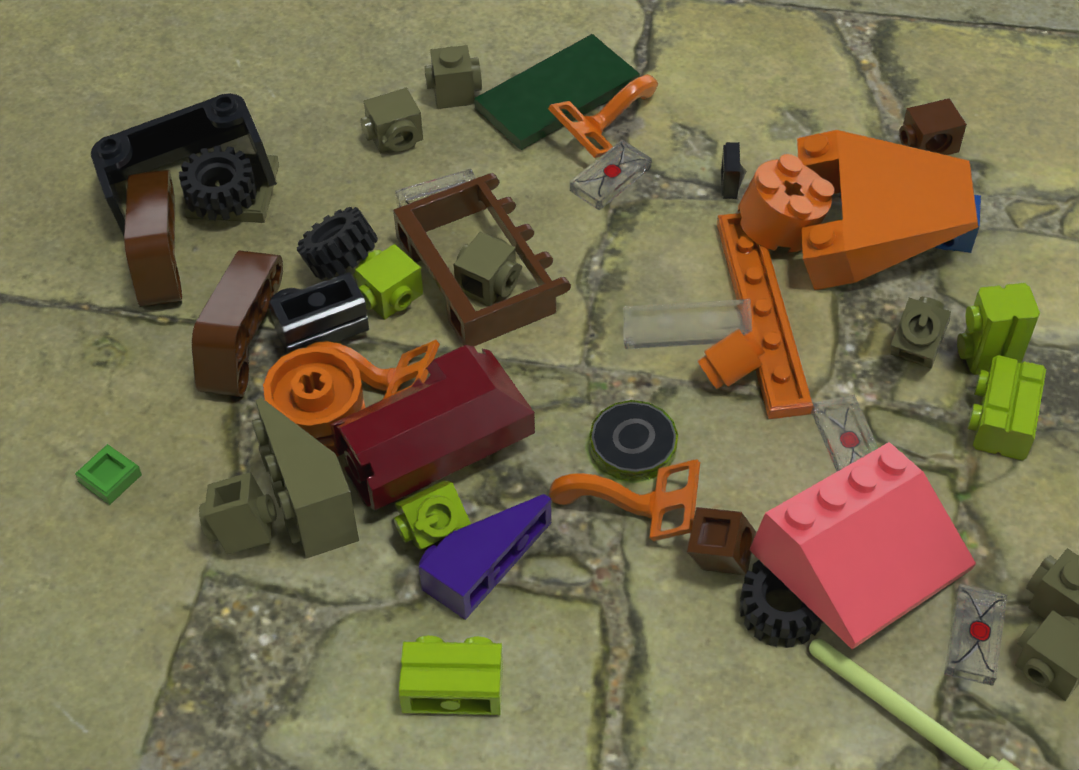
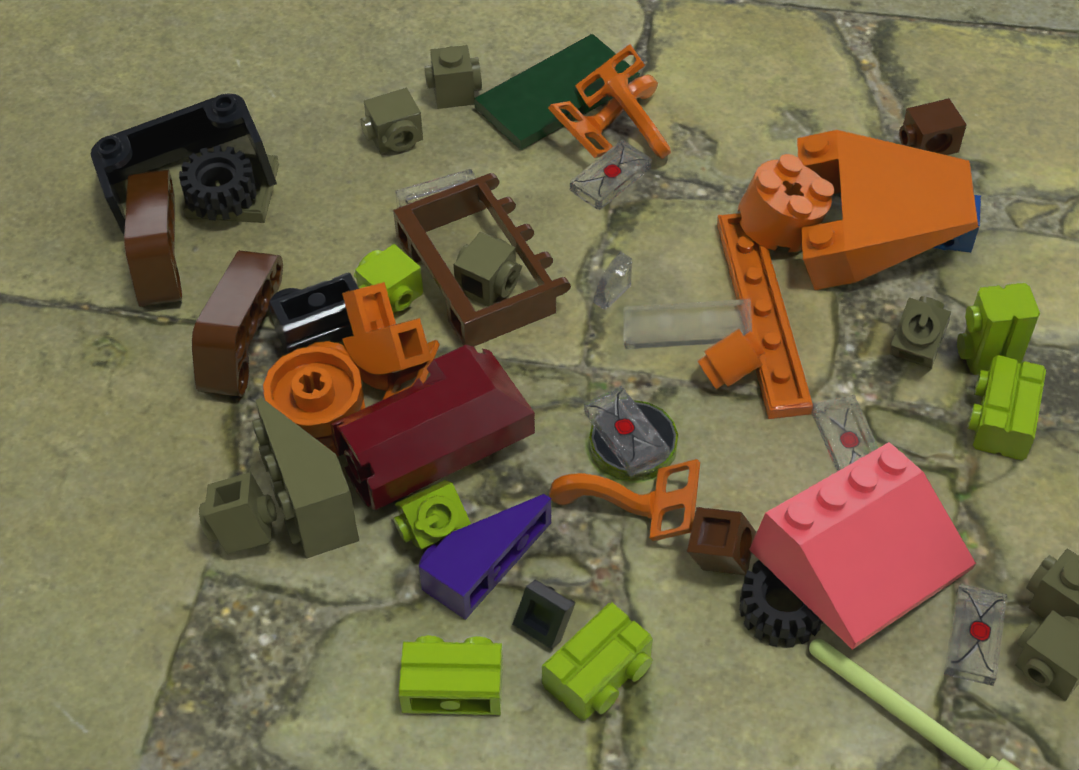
bright green tile [75,444,142,505] -> none
black tyre [297,207,378,280] -> none
black tile [721,142,747,199] -> none
none -> orange brick [342,282,431,375]
none -> black tile [512,580,575,649]
none -> lime brick [542,602,653,721]
none -> orange piece [575,44,671,159]
none -> clear tile [584,386,670,476]
none -> clear tile [594,251,632,310]

